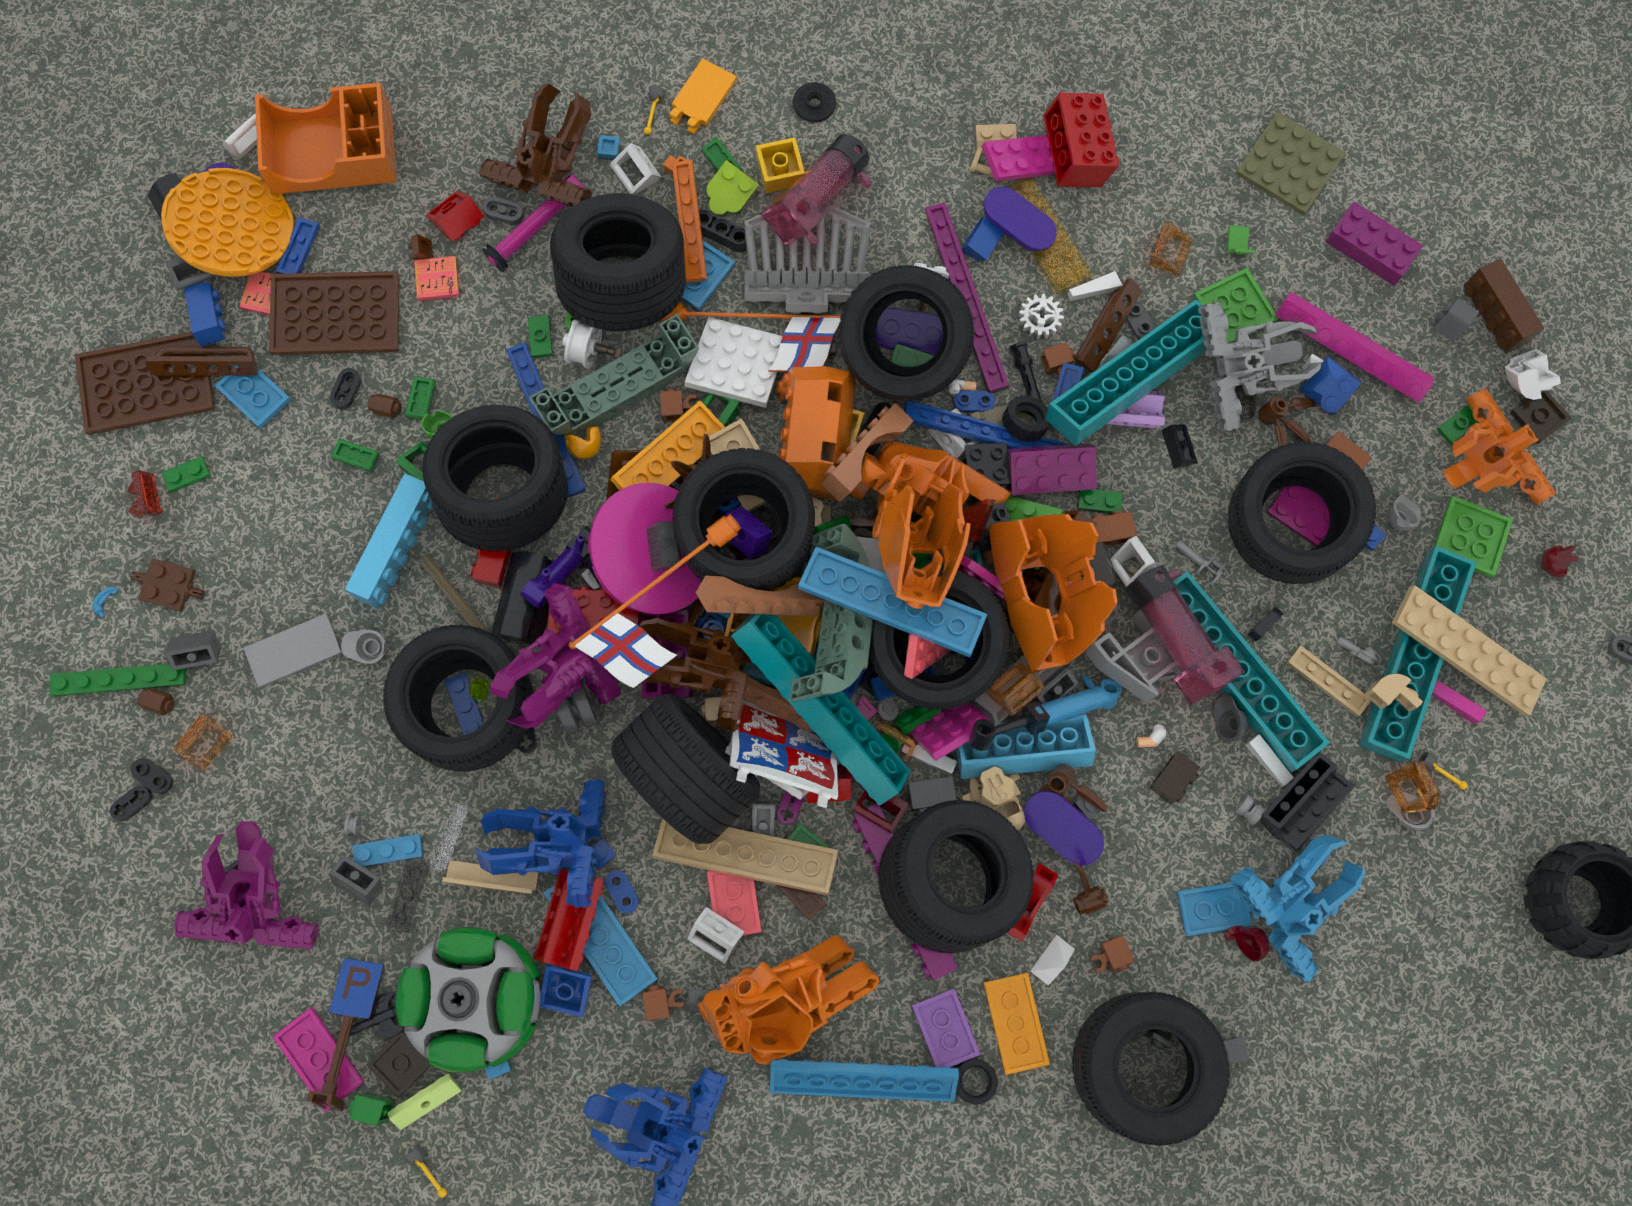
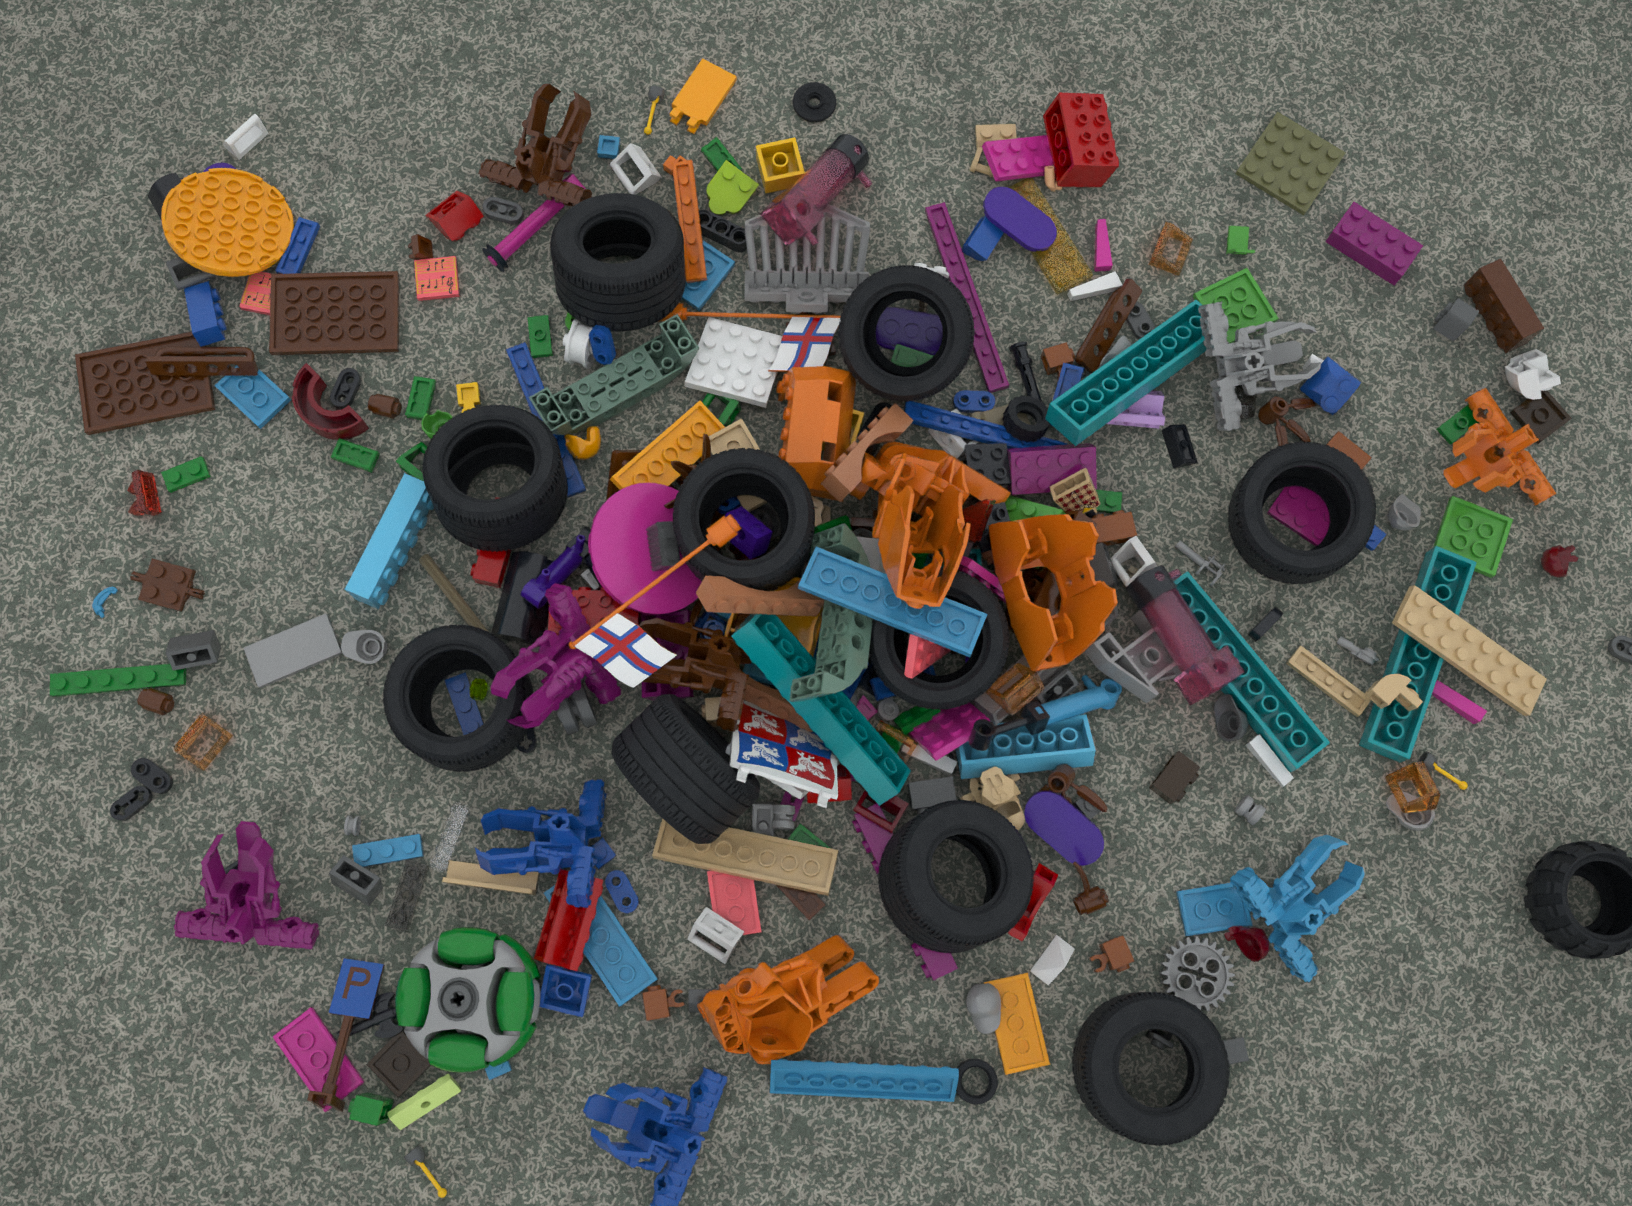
orange piece [255,83,397,194] -> none
dark orange brick [660,389,697,422] -> none
medium lavender plate [911,989,980,1068] -> none
arm [948,379,976,394] -> none
white gear [1018,294,1064,339] -> none
arm [1136,724,1166,748] -> none
black brick [1261,752,1355,852] -> none
dark pink brick [1275,291,1434,403] -> none
none -> dark red brick [292,363,369,440]
none -> yellow plate [456,382,481,413]
none -> blue plate [589,325,616,365]
none -> light grey wheel [772,805,795,830]
none -> light grey piece [966,983,1001,1034]
none -> light nougat arm [1044,166,1062,192]
none -> tan torso [1050,468,1100,518]
none -> dark pink piece [1094,219,1113,272]
none -> light grey gear [1159,936,1235,1011]

